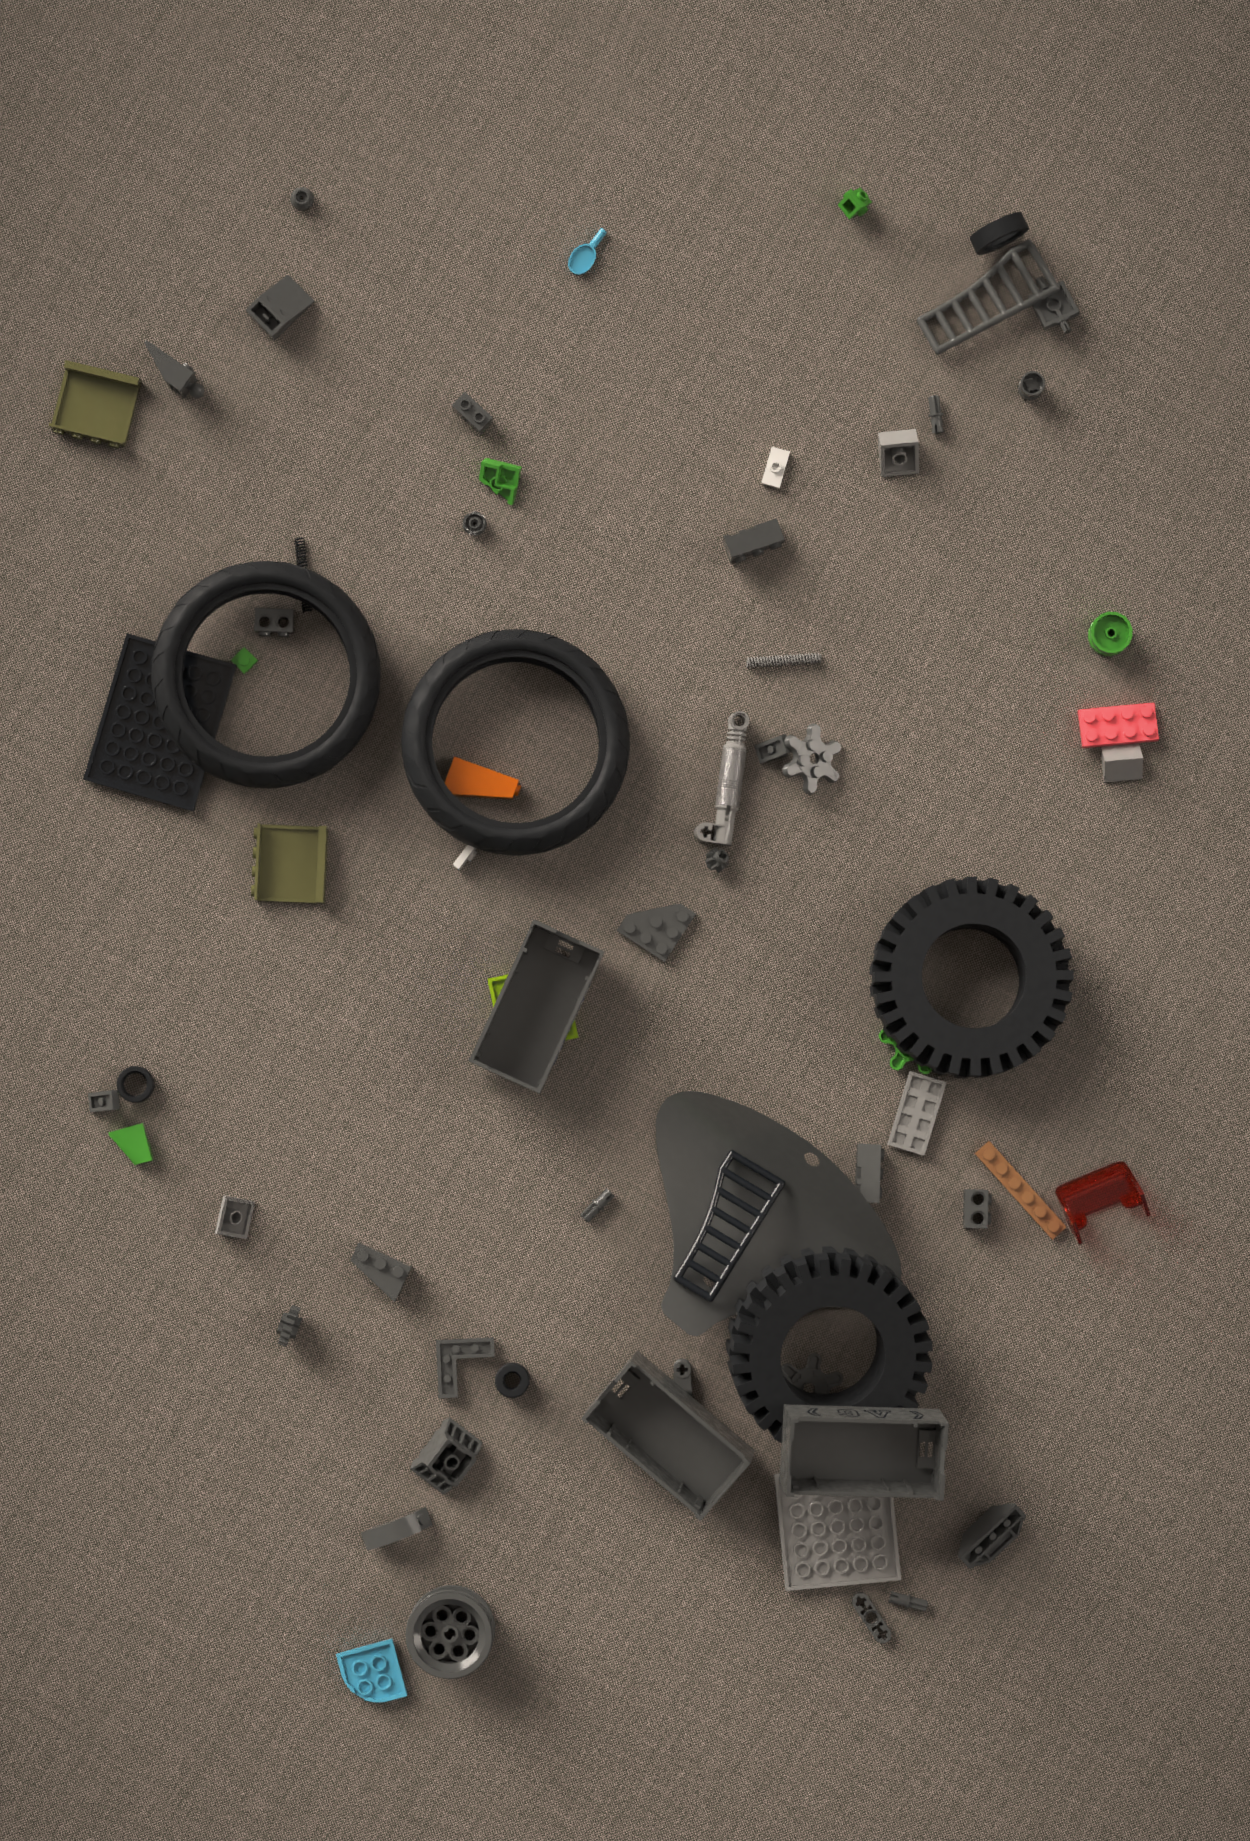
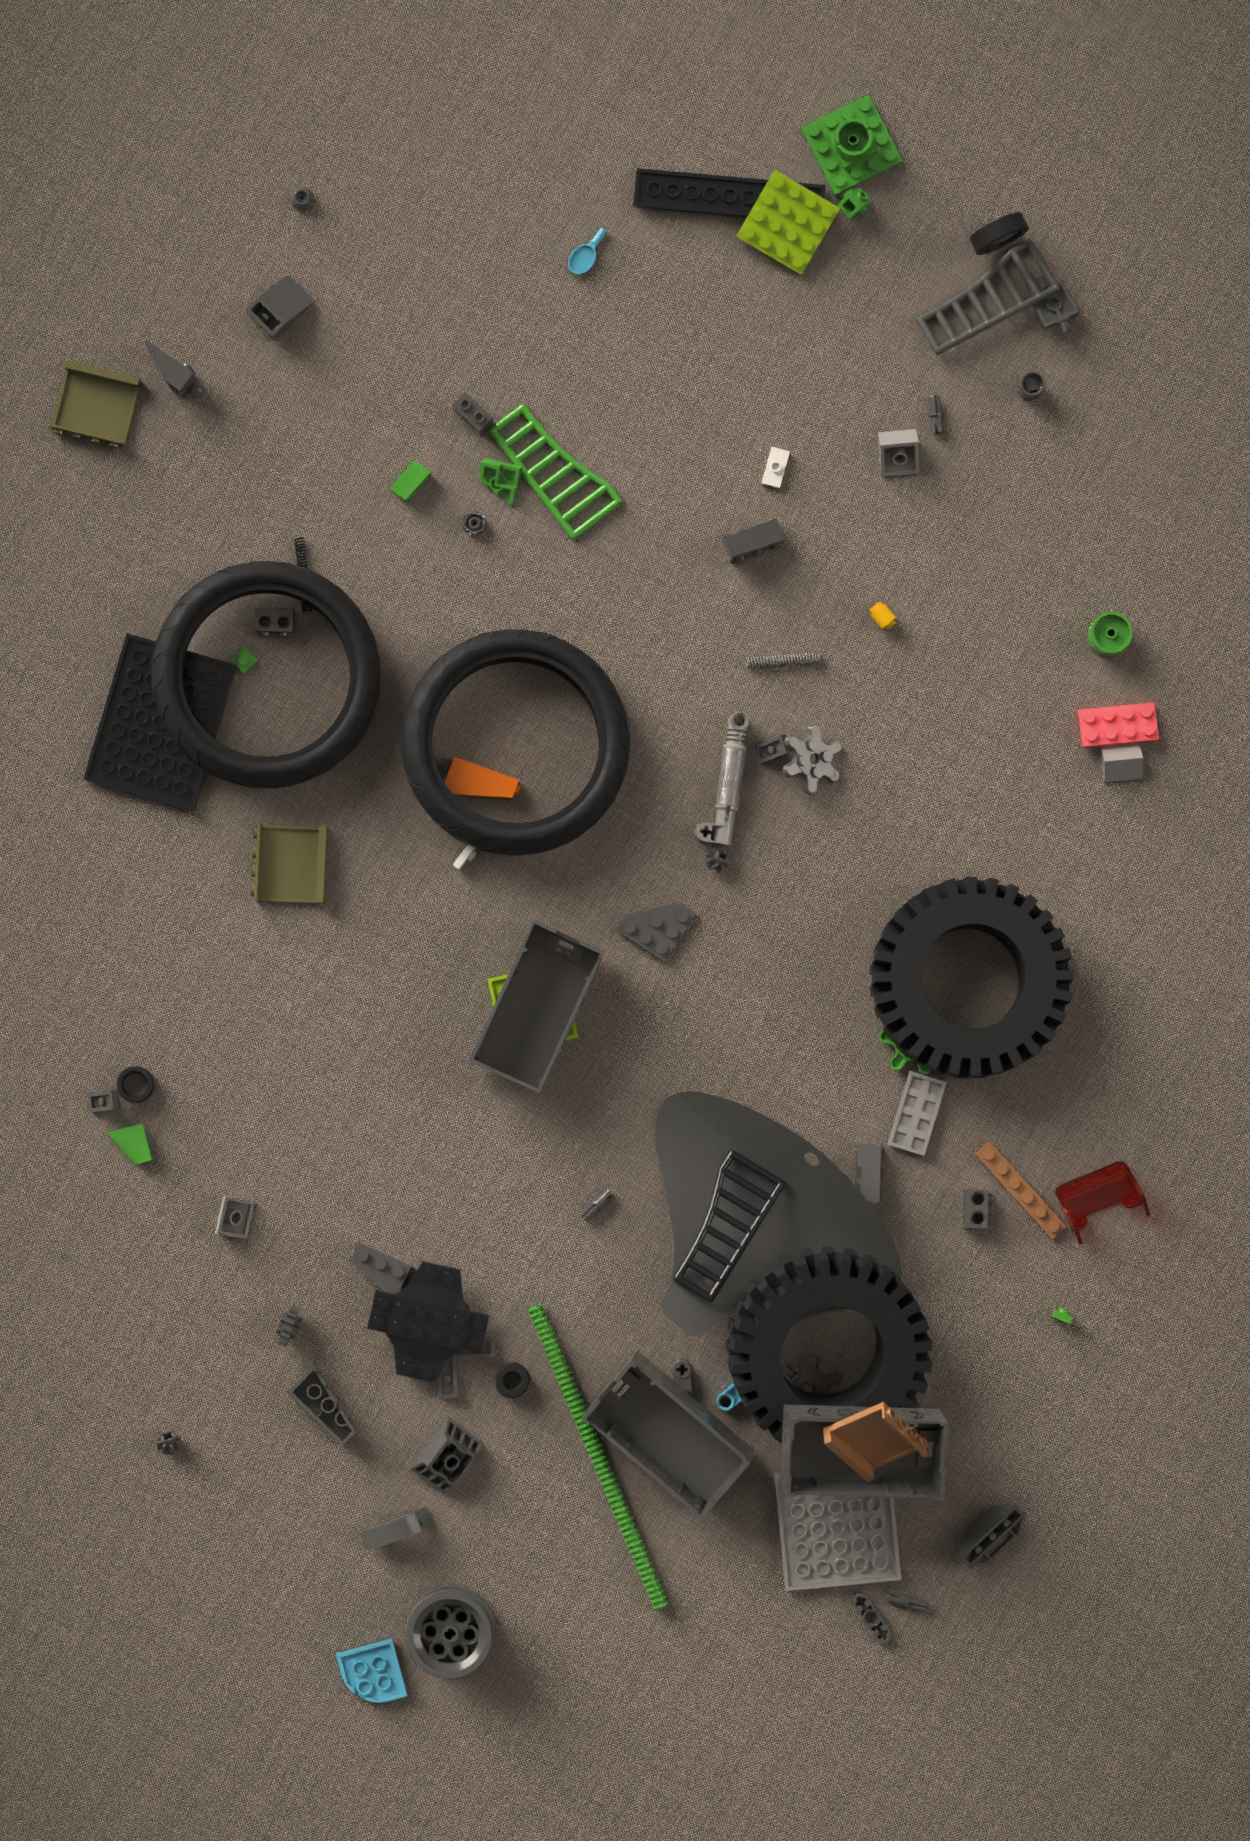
none -> dark grey gear [157,1431,181,1455]
none -> dark grey wedge [287,1365,356,1447]
none -> black plate [367,1261,489,1383]
none -> bright green panel [390,460,432,503]
none -> bright green bar [489,404,623,539]
none -> bright green piece [527,1303,669,1610]
none -> black plate [633,168,826,217]
none -> medium azure piece [716,1383,742,1411]
none -> lime plate [736,170,840,275]
none -> bright green piece [801,94,903,196]
none -> medium nougat panel [823,1402,928,1482]
none -> yellow brick [869,601,897,630]
none -> bright green plate [1051,1308,1074,1324]

